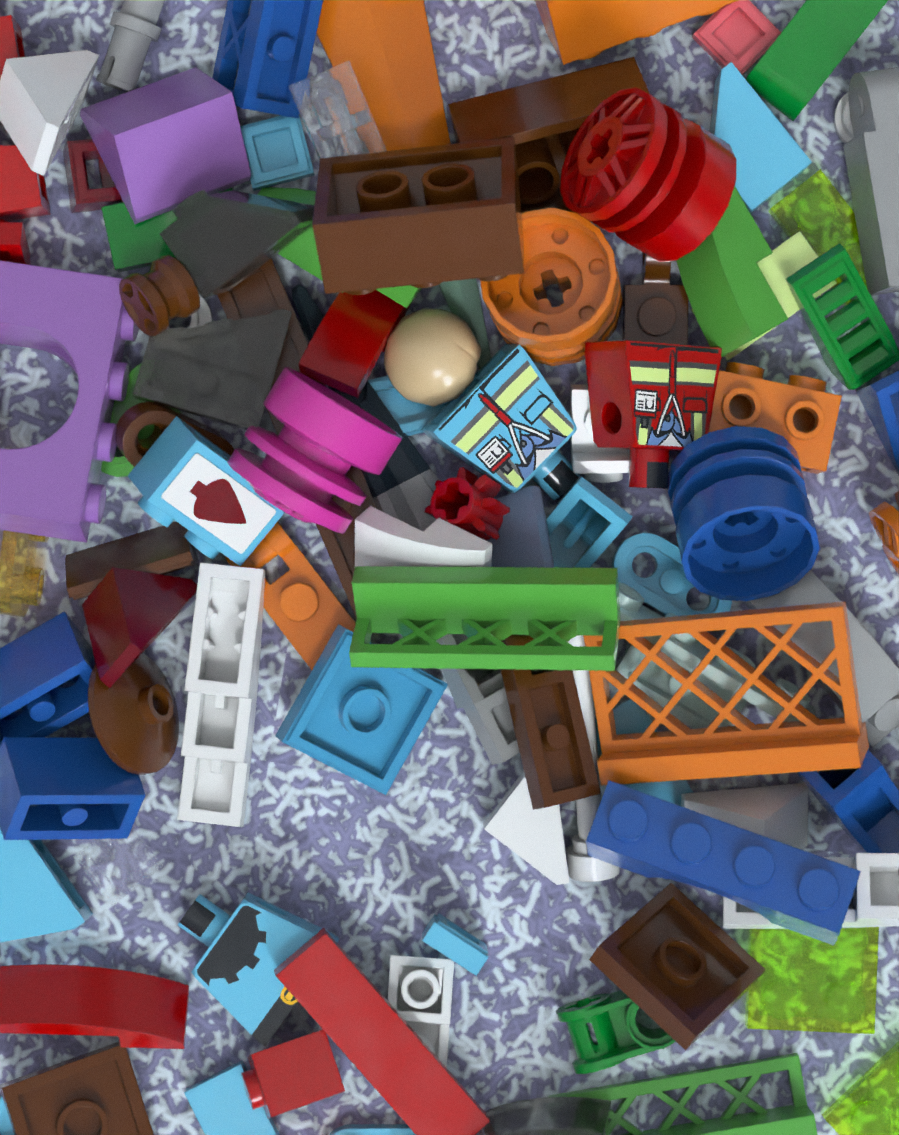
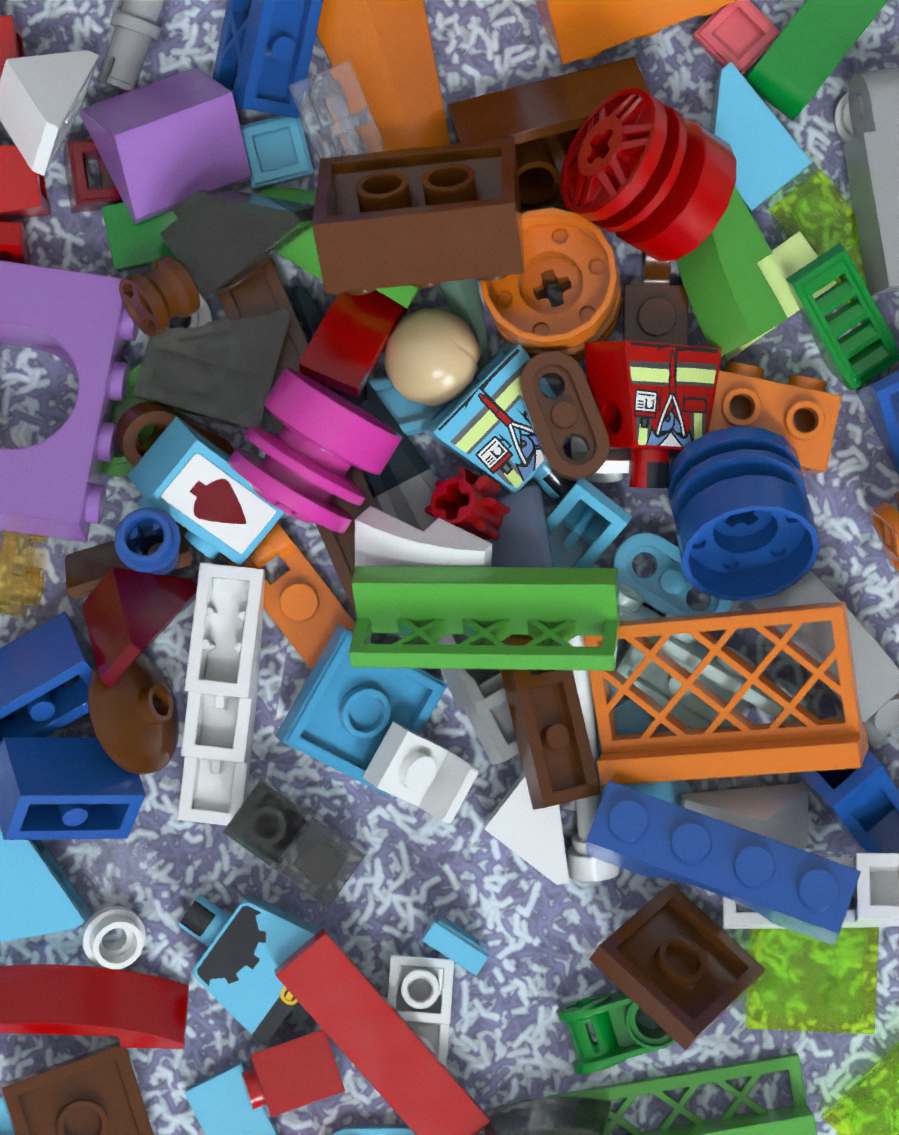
none -> white plate [81,906,146,969]
none -> blue cone [114,507,180,575]
none -> clear smoke slope [223,779,368,908]
none -> white bracket [362,722,479,824]
none -> reddish brown plate [519,351,610,480]

